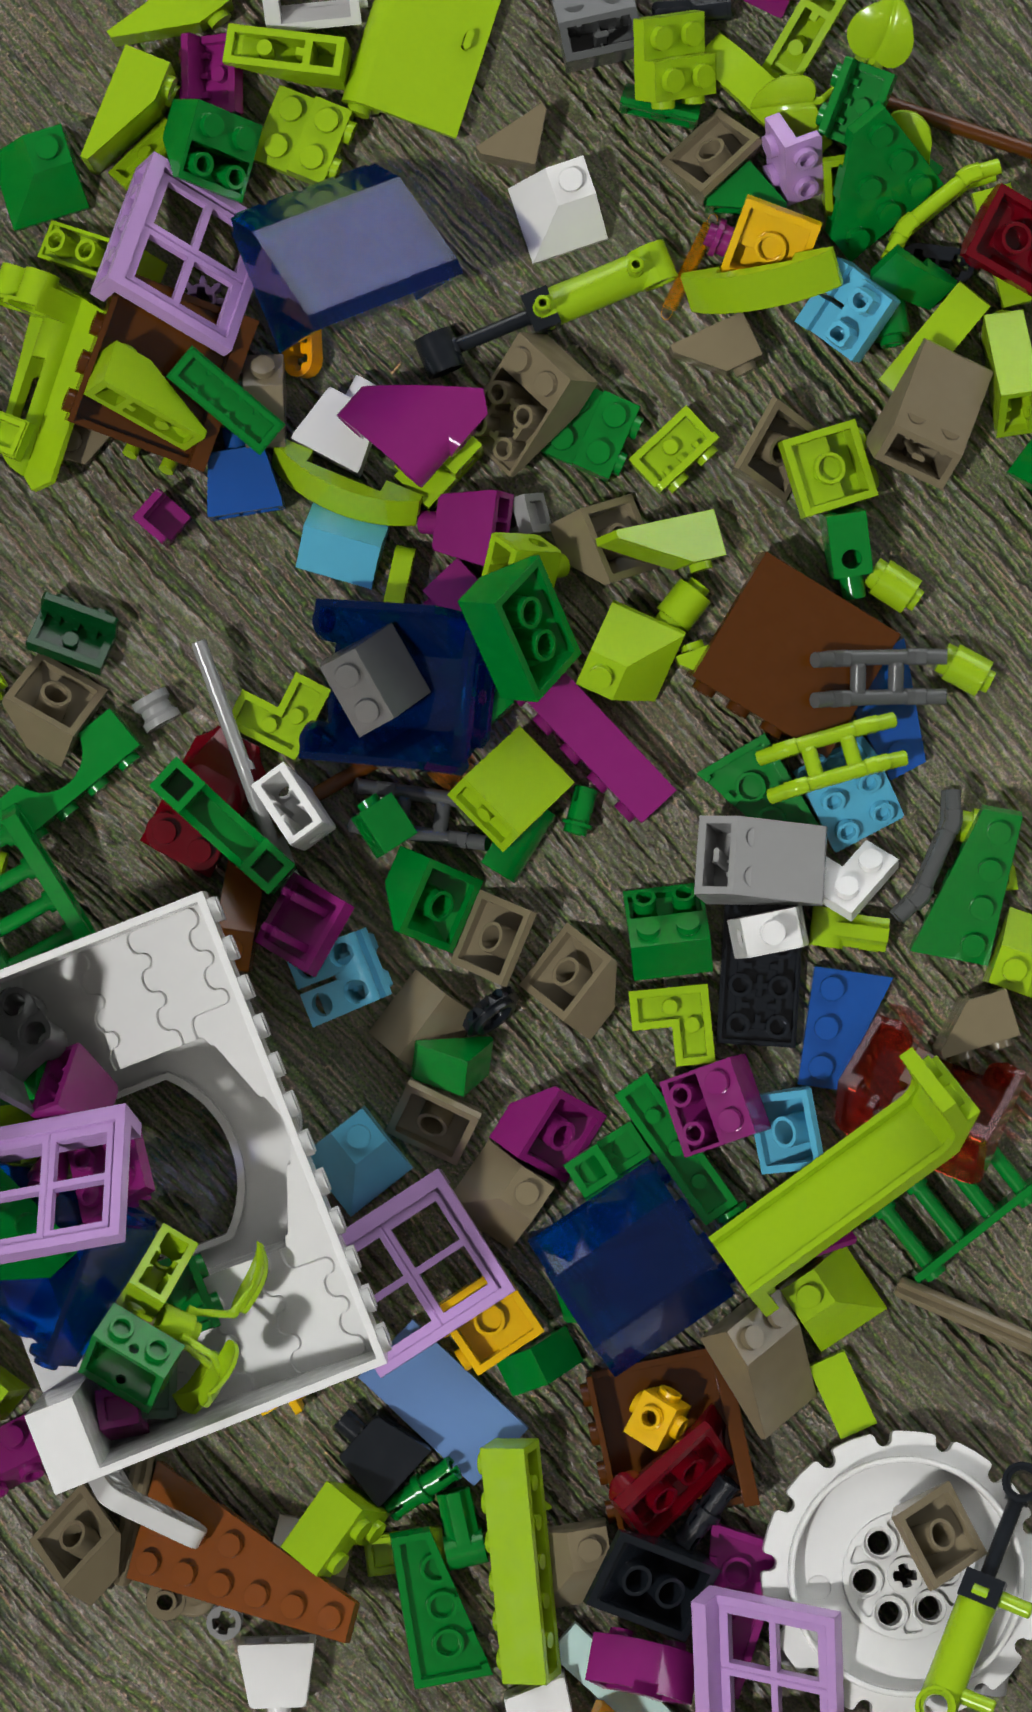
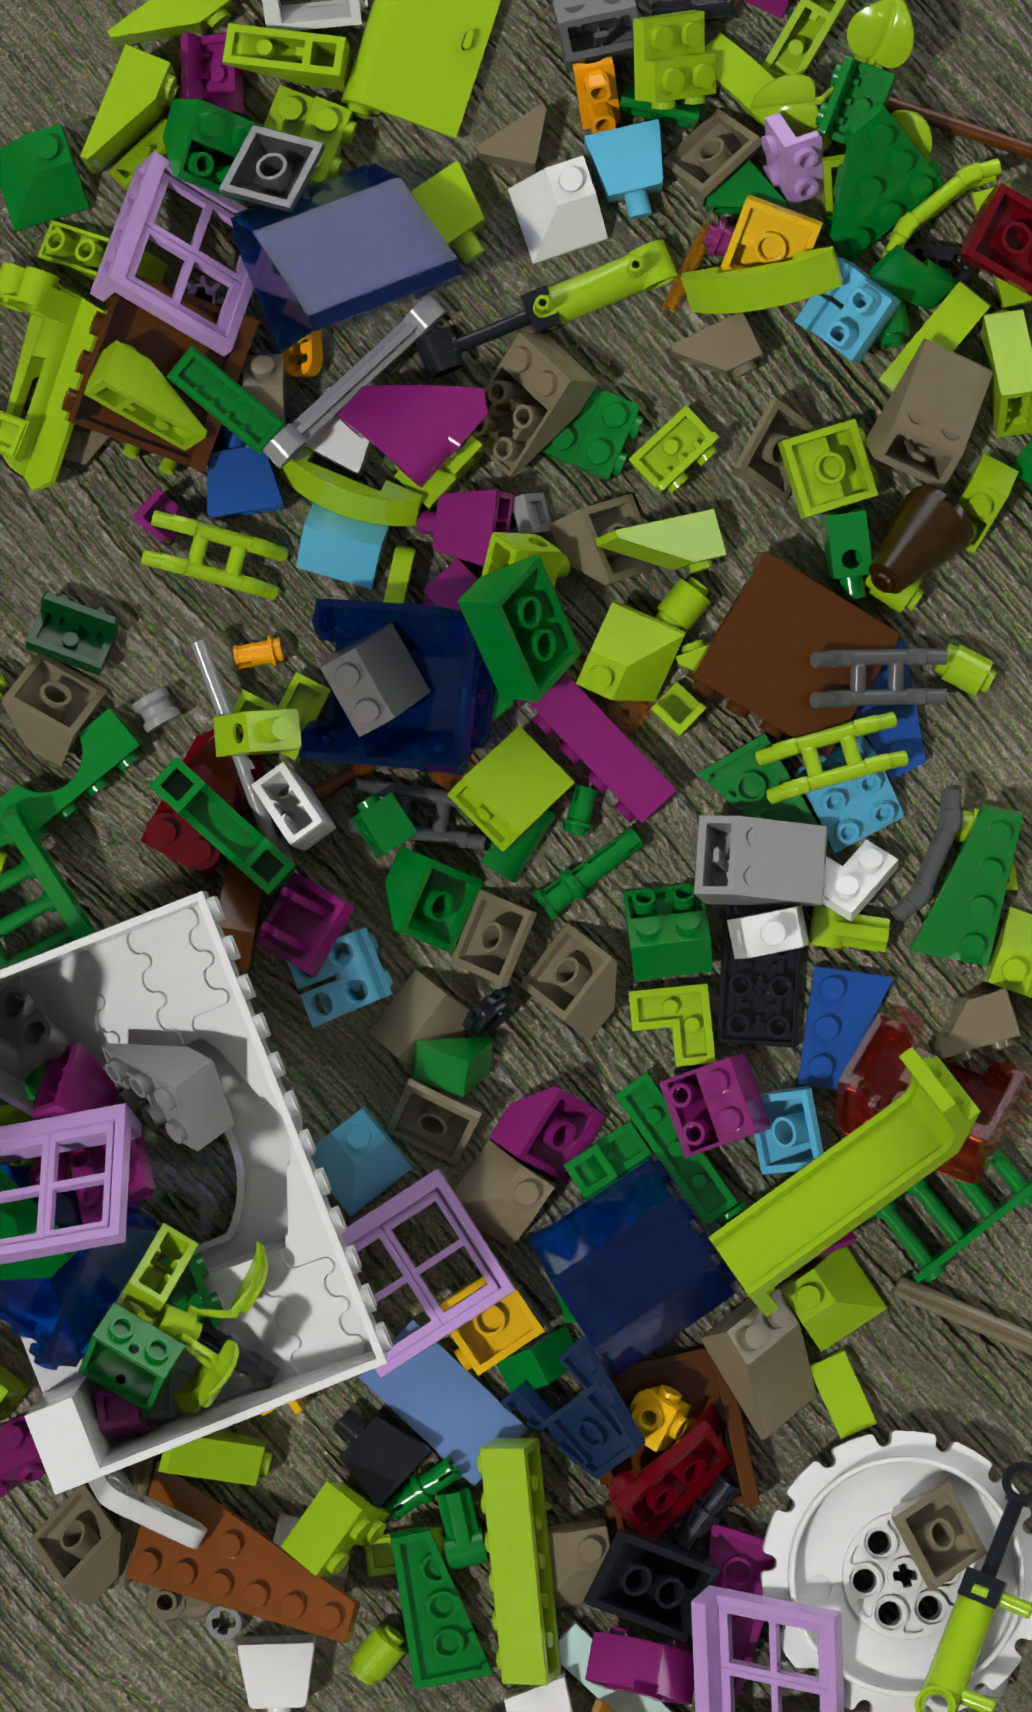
none -> light grey slope [101,1043,235,1152]
none -> lime piece [141,510,288,601]
none -> lime slope [158,1430,273,1486]
none -> black piece [197,1321,280,1387]
none -> lime torso [213,708,302,757]
none -> flat silver slope [219,125,325,213]
none -> light orange pin [233,635,285,671]
none -> light grey piece [263,294,446,469]
none -> lime brick [349,1625,407,1686]
none -> lime torso [394,161,485,264]
none -> dark blue wing [499,1335,646,1480]
none -> green pin [531,826,645,922]
none -> light orange hips [572,56,622,134]
none -> medium azure torso [584,119,663,220]
none -> clear orange plate [606,700,645,732]
none -> lime panel [649,682,707,738]
none -> dark brown cone [869,486,974,594]
none -> lime slope [953,453,1019,553]

